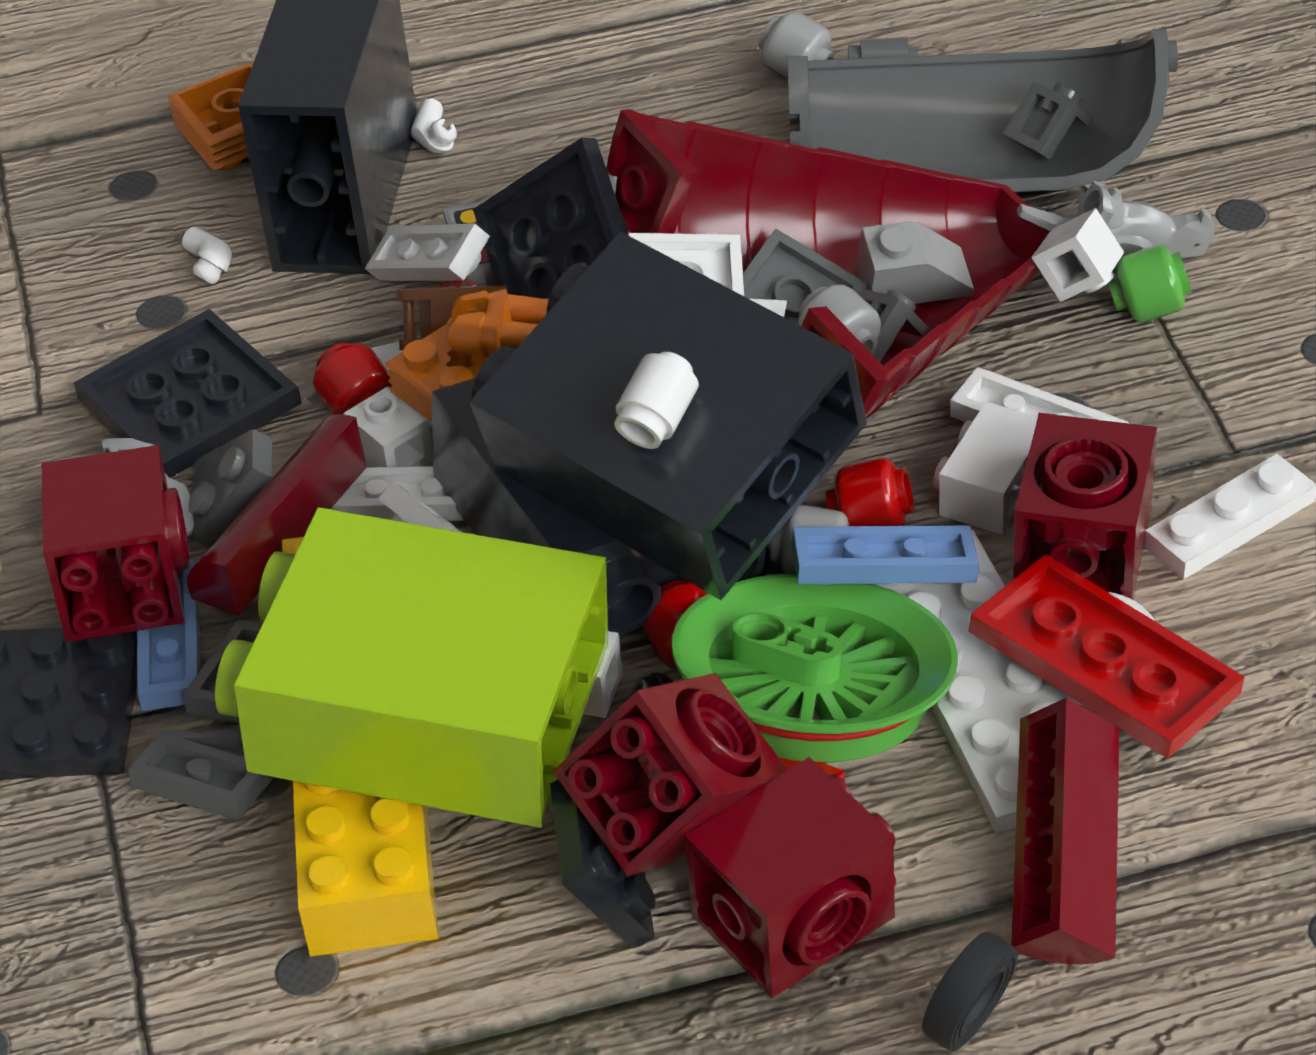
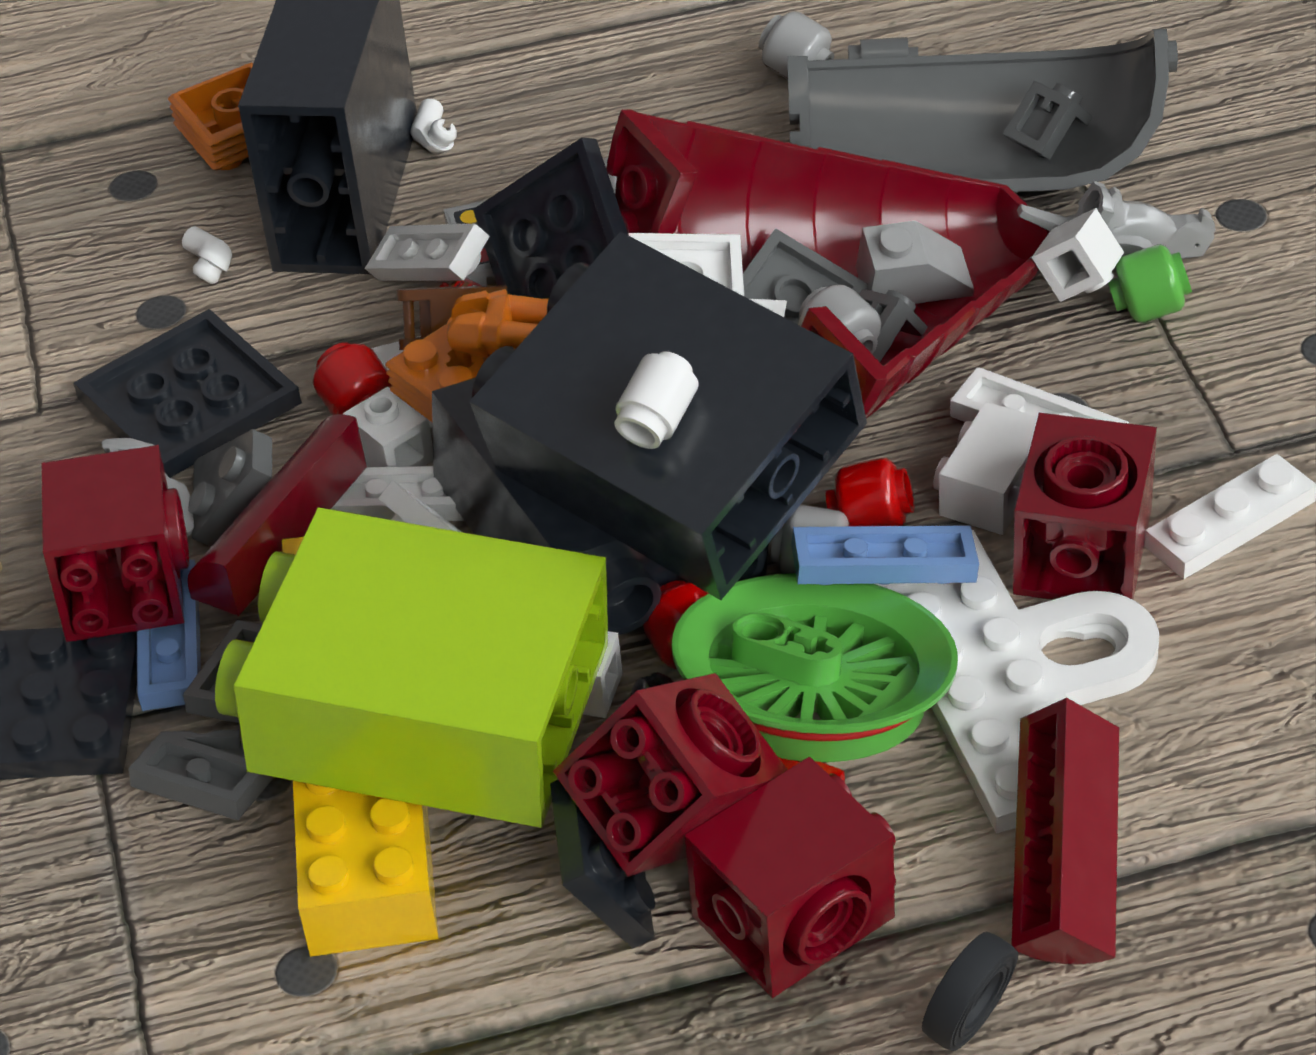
red plate [968,554,1245,759] -> none

